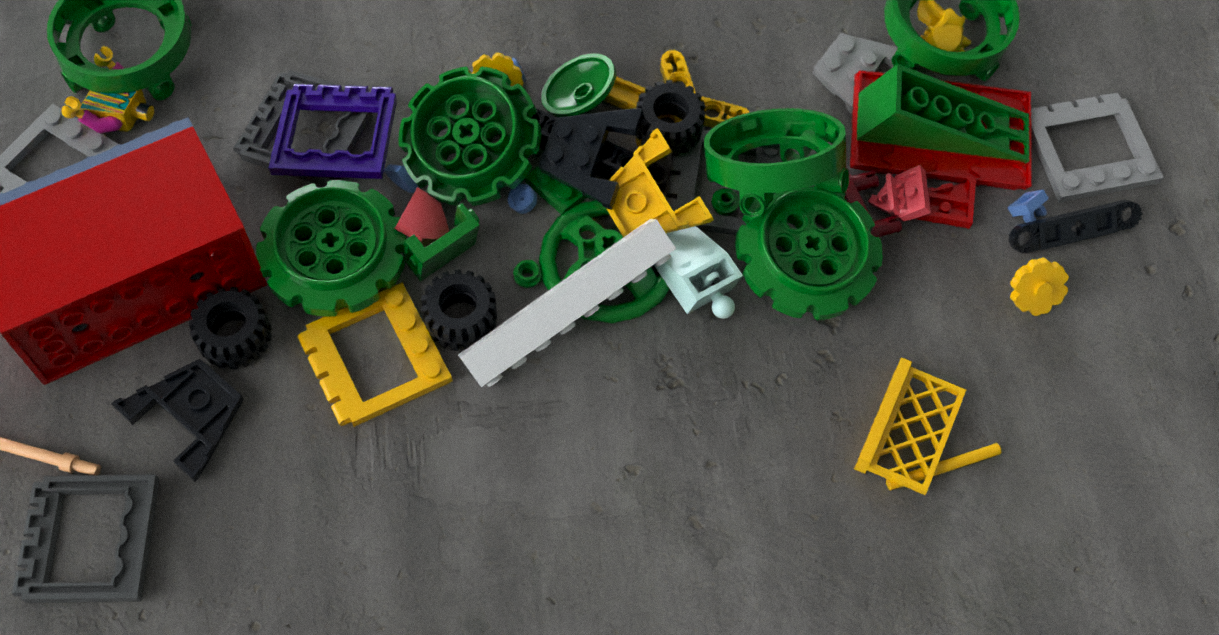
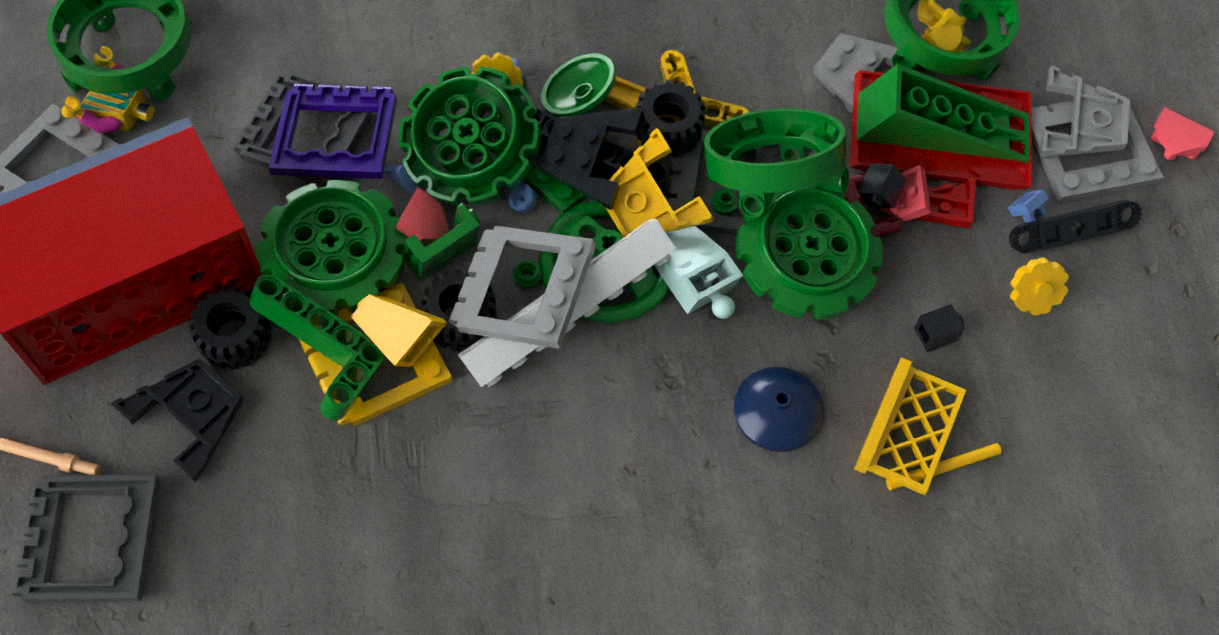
none -> green beam [249,274,385,421]
none -> yellow slope [351,295,447,367]
none -> light grey hinge [449,226,596,349]
none -> dark blue dish [734,367,824,452]
none -> black brick [858,164,907,210]
none -> black brick [914,304,965,352]
none -> light grey wing [1039,65,1130,157]
none -> coral slope [1150,107,1214,160]

